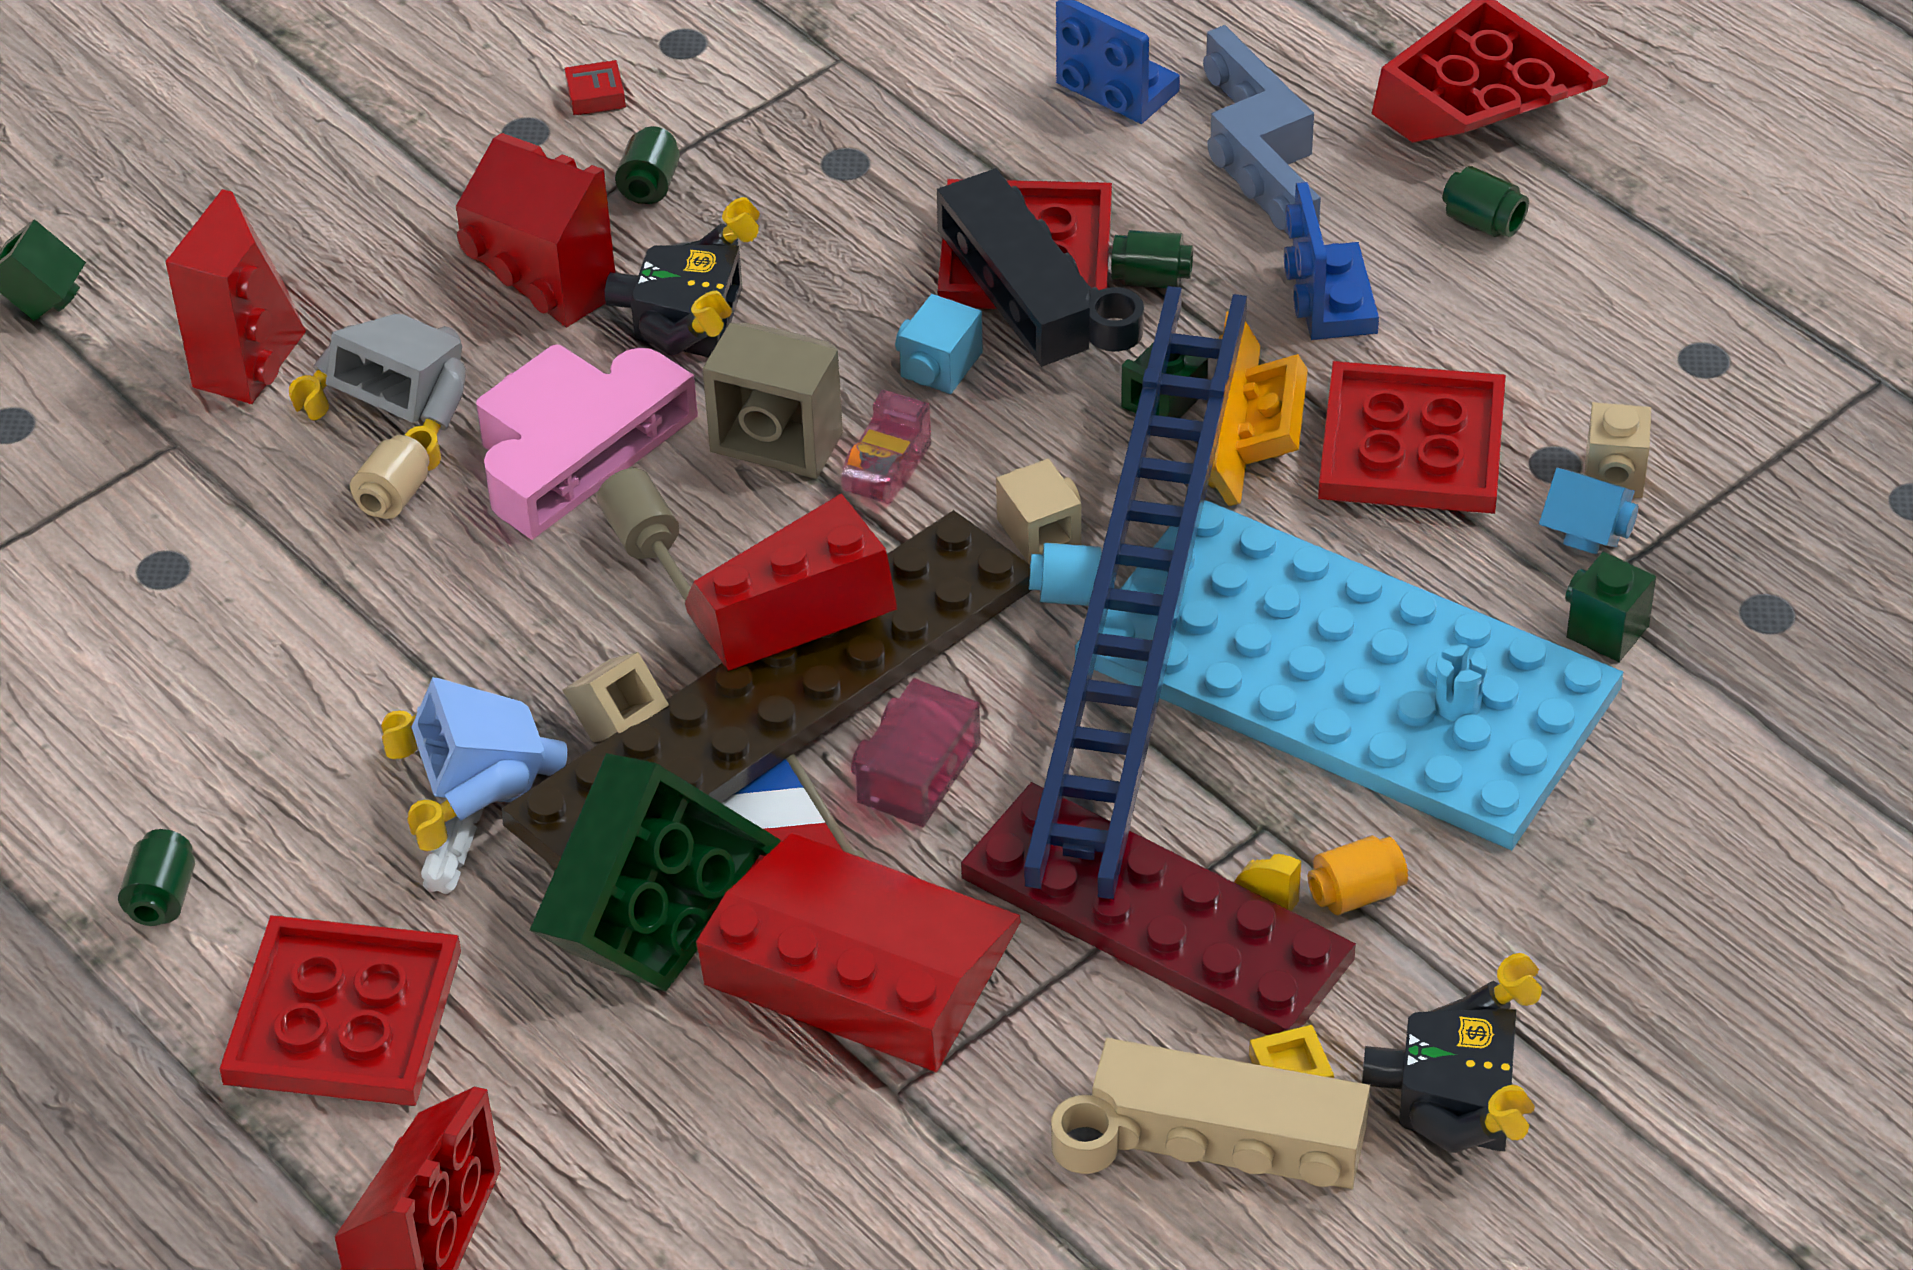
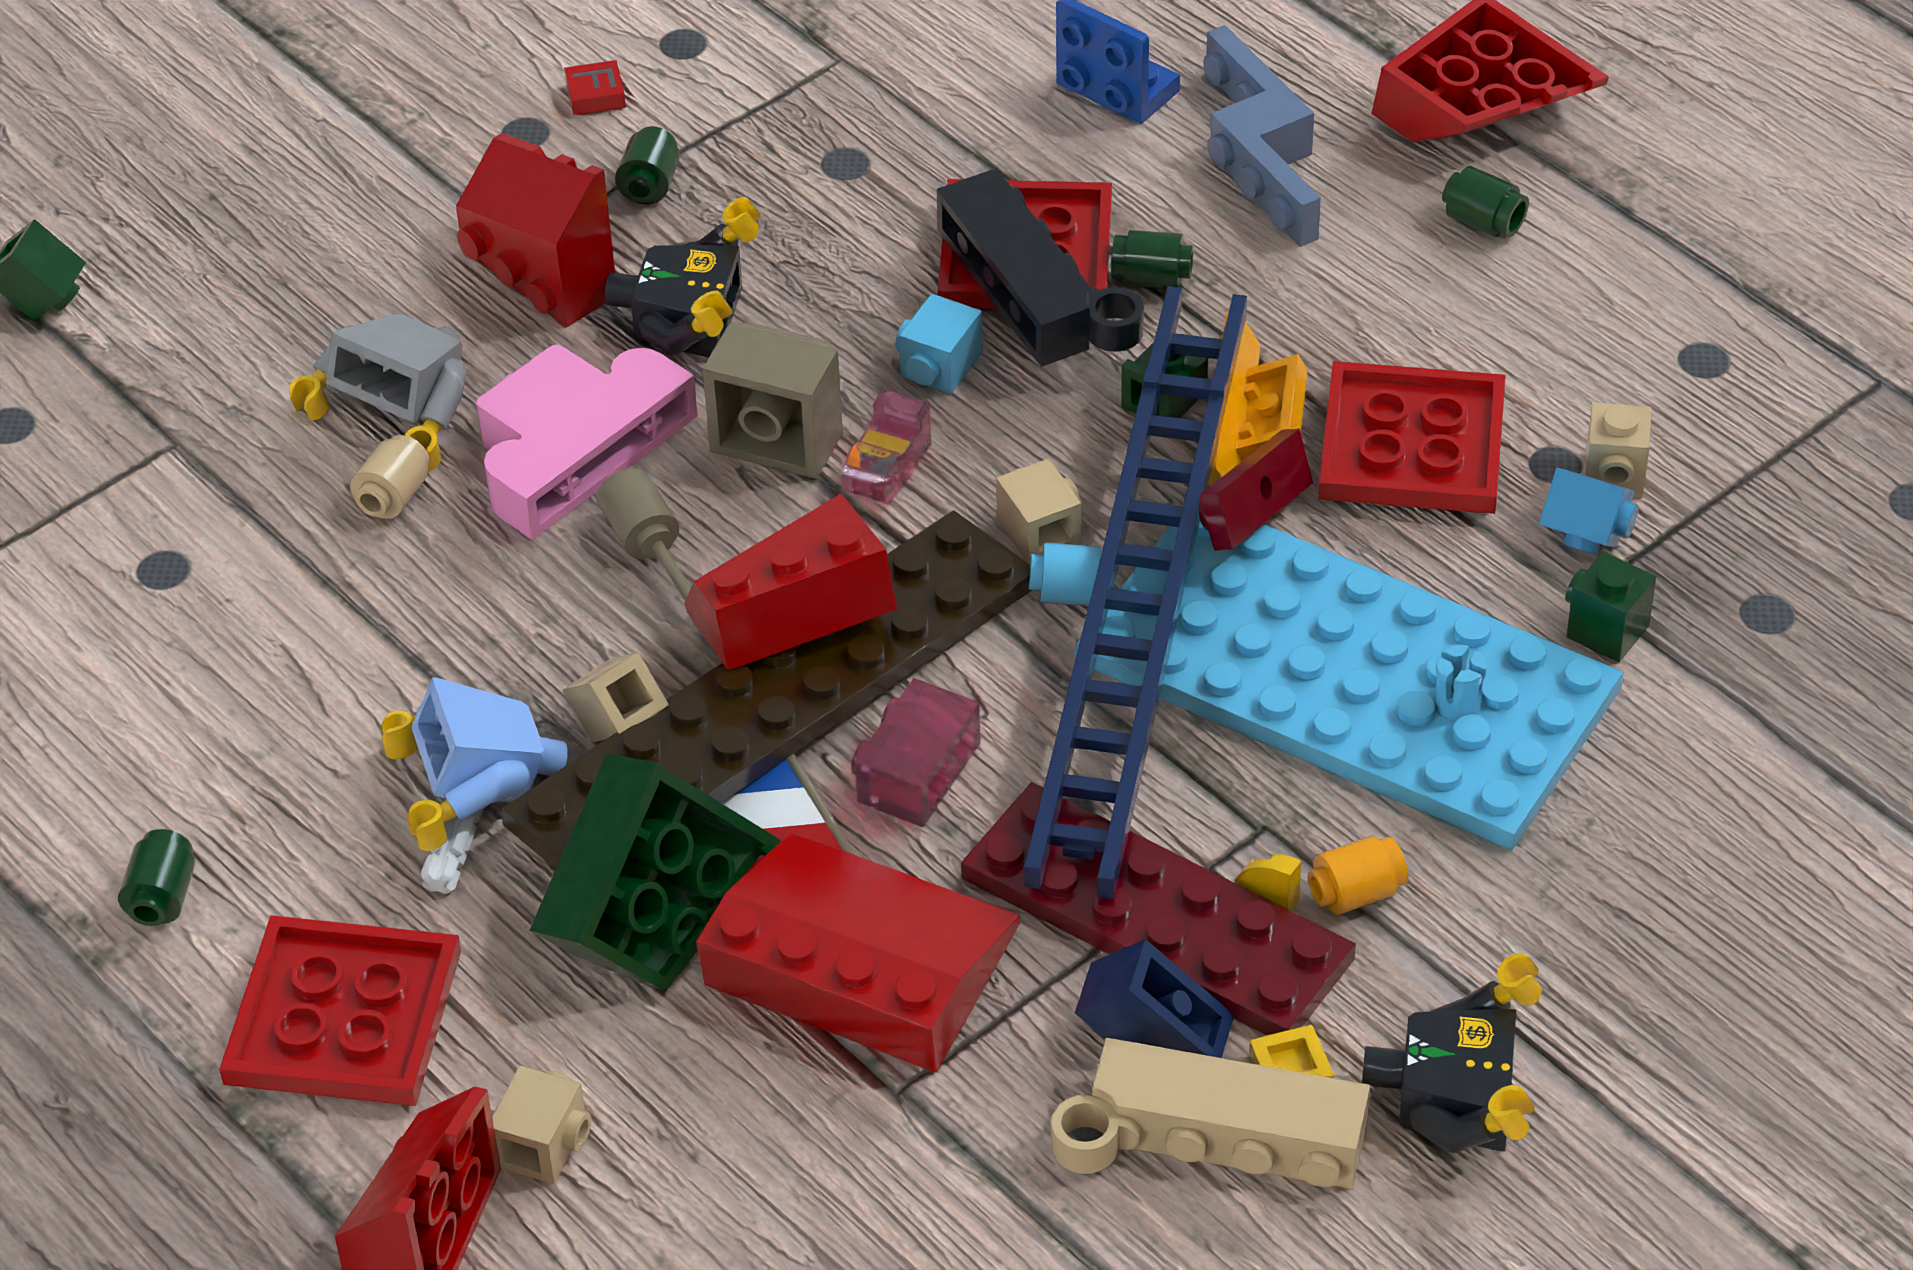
red wedge [165,189,306,404] -> none
blue bracket [1284,182,1379,340] -> none
none -> tan brick [492,1065,591,1185]
none -> dark blue slope [1075,939,1234,1058]
none -> dark red tile [1199,428,1313,551]

